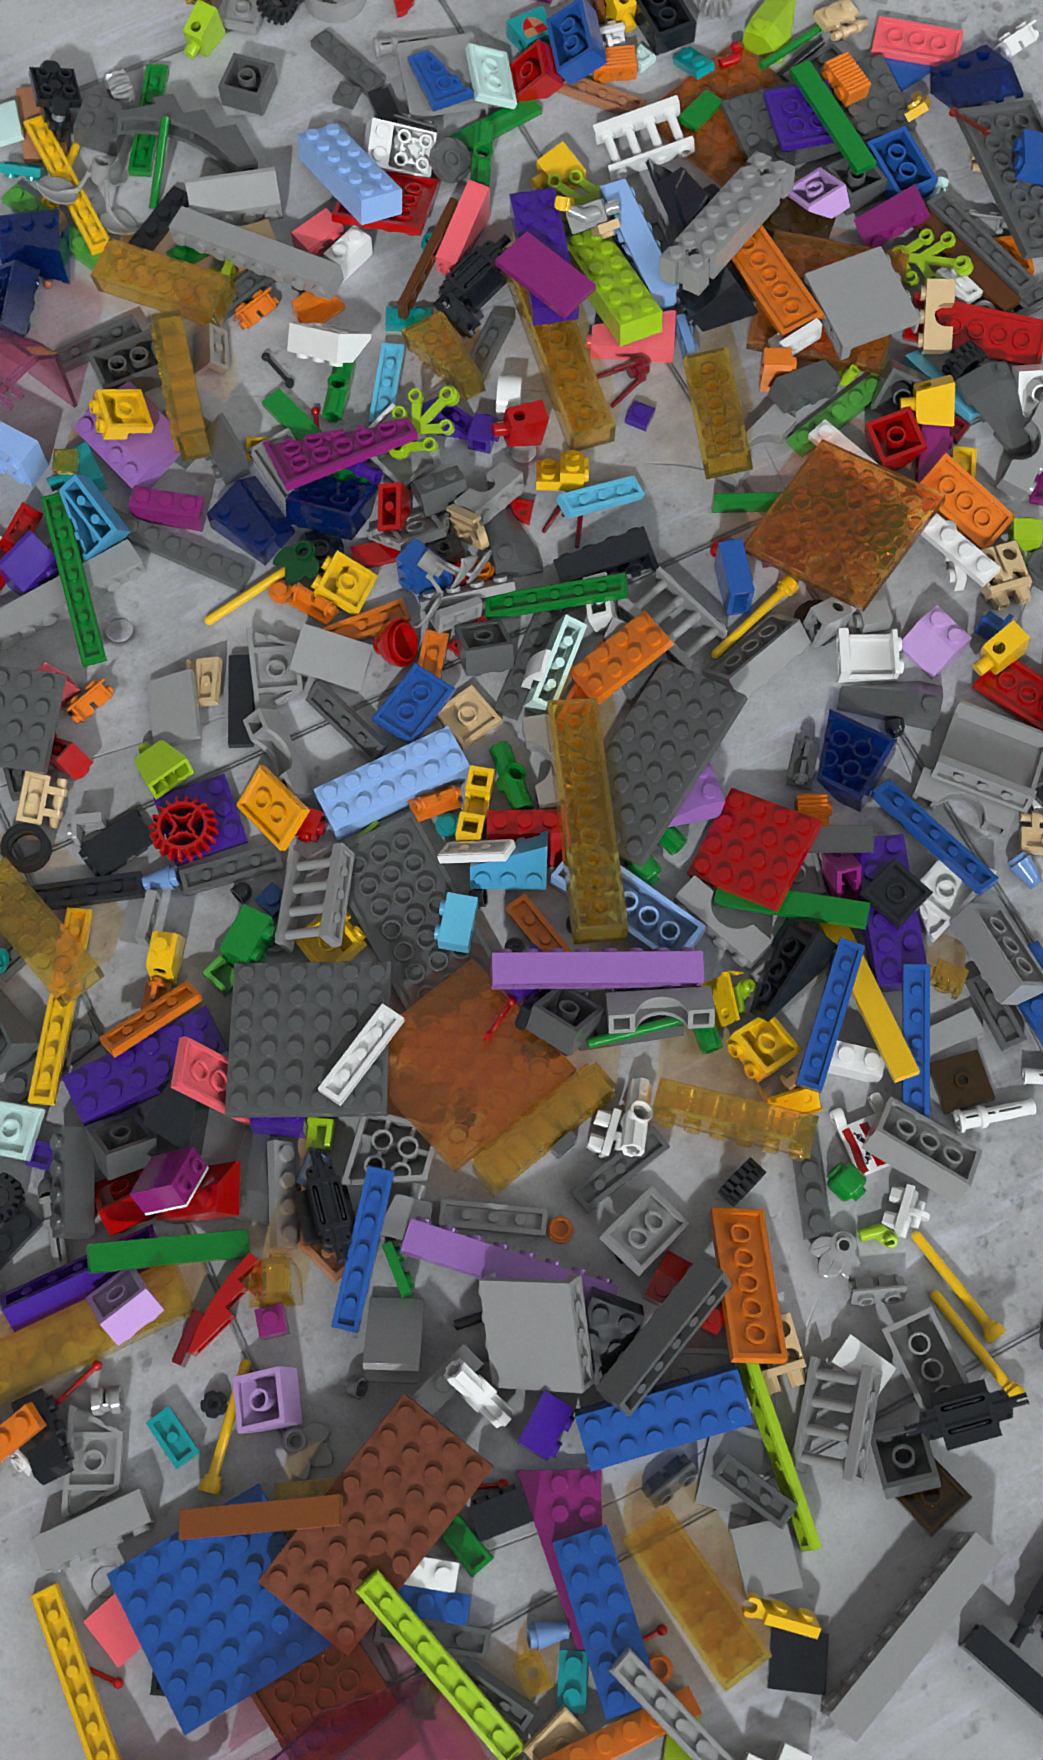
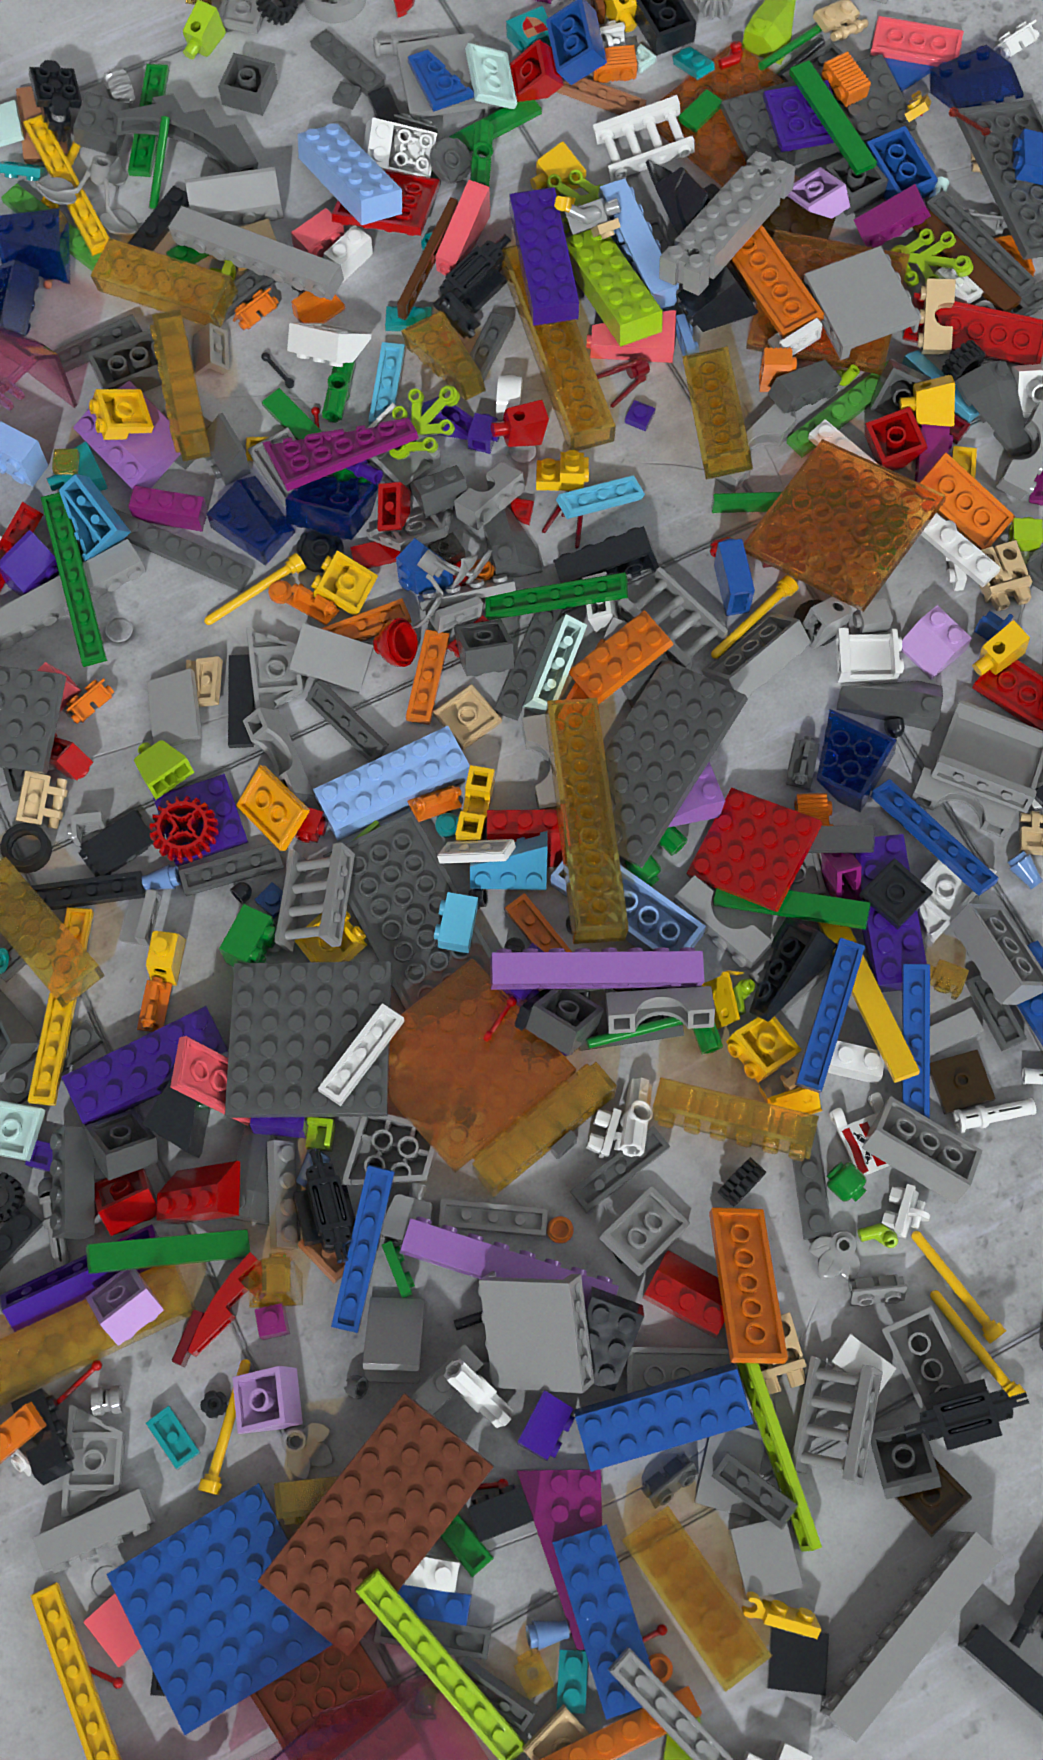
orange plate [99,981,203,1058] -> none
magenta piece [130,1147,209,1215] -> none
dark orange tile [179,1494,343,1540] -> none
bright green panel [202,955,234,997] -> none
dark green plate [273,540,319,585] -> none
blue tile [372,663,456,744] -> none
tan plate [446,504,490,550] -> none
green piece [489,741,534,810] -> none
magenta tile [495,231,596,319] -> none
white slope [521,649,551,689] -> none
dark grey brick [596,1256,733,1417] -> none

